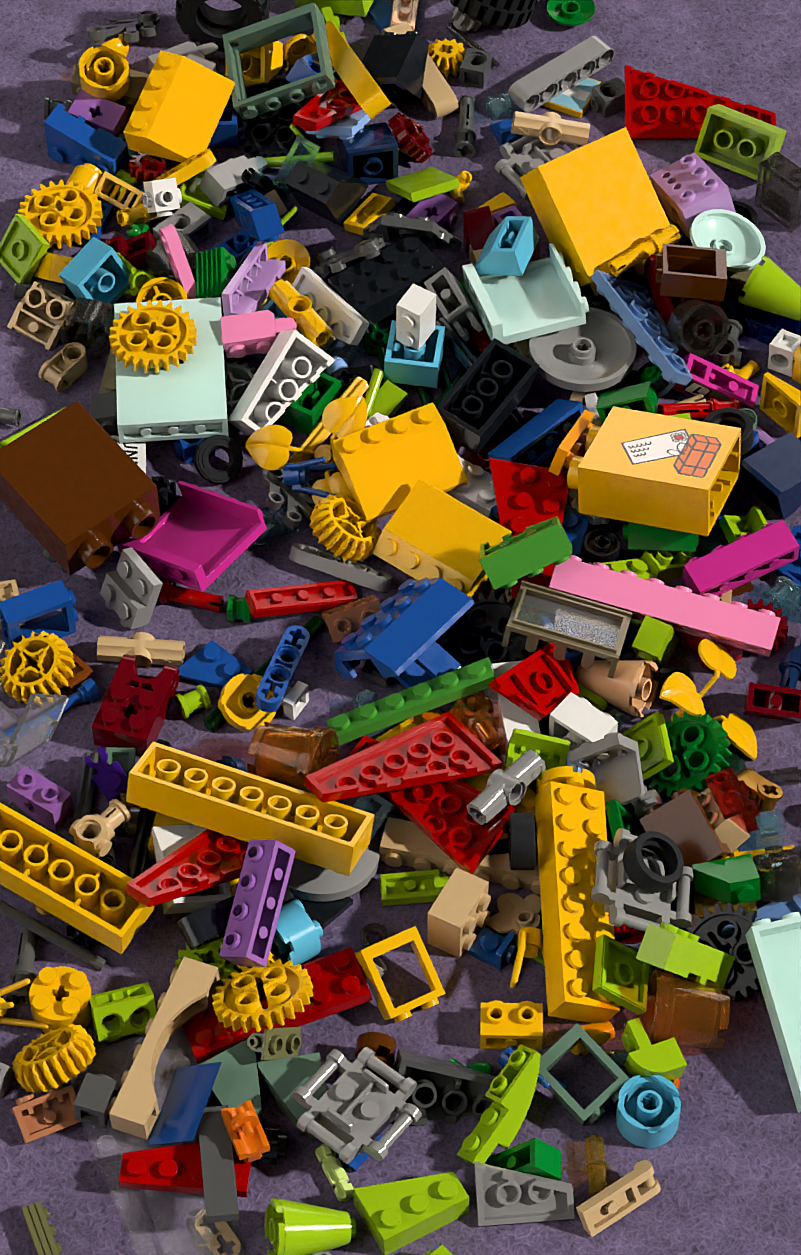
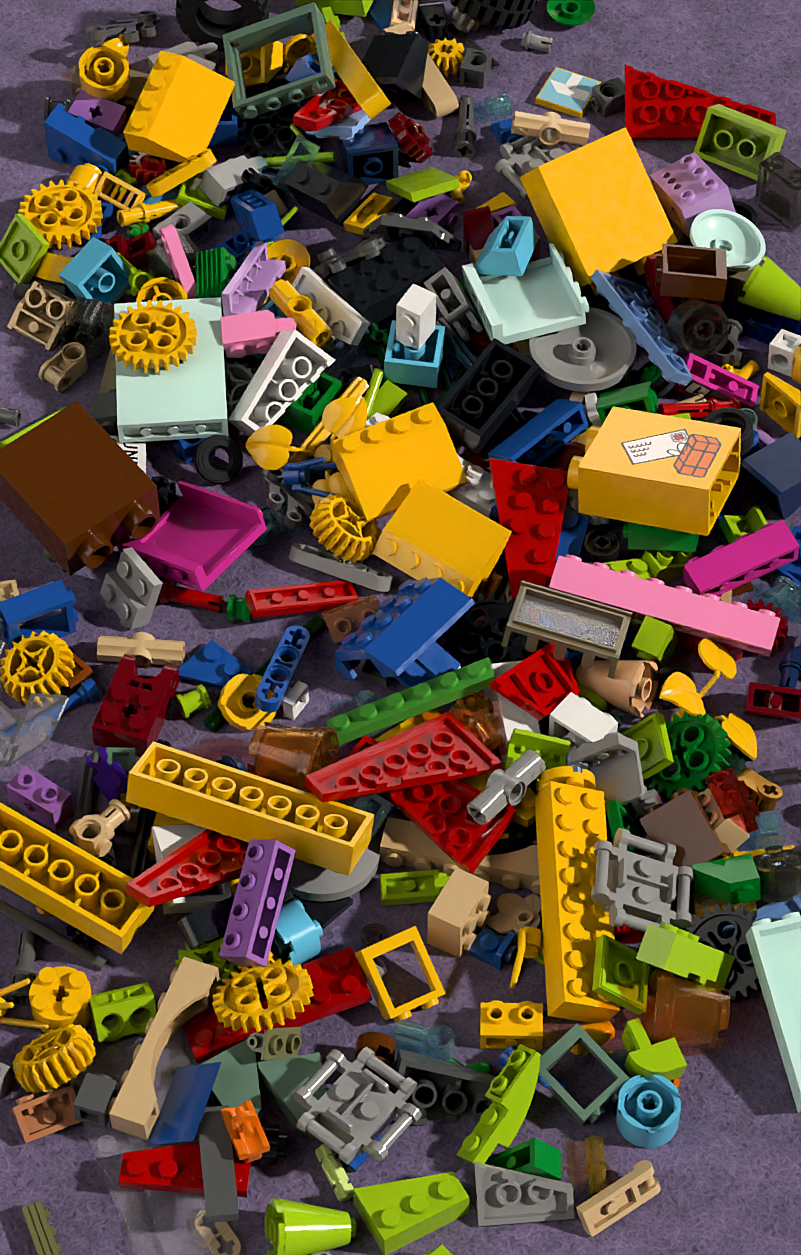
white brick [142,178,182,217] -> none
light blue plate [324,356,349,379] -> none
bright green wedge [479,516,572,590] -> none
light grey beam [507,36,615,113] -> none
black tyre [508,812,536,870] -> none
light orange plate [548,410,595,476] -> none
yellow pin [608,224,681,277] -> none
black tyre [623,831,684,893] -> none
none -> clear light blue piece [394,1019,456,1062]
none -> black piece [418,1,448,44]
none -> light grey pin [521,31,553,54]

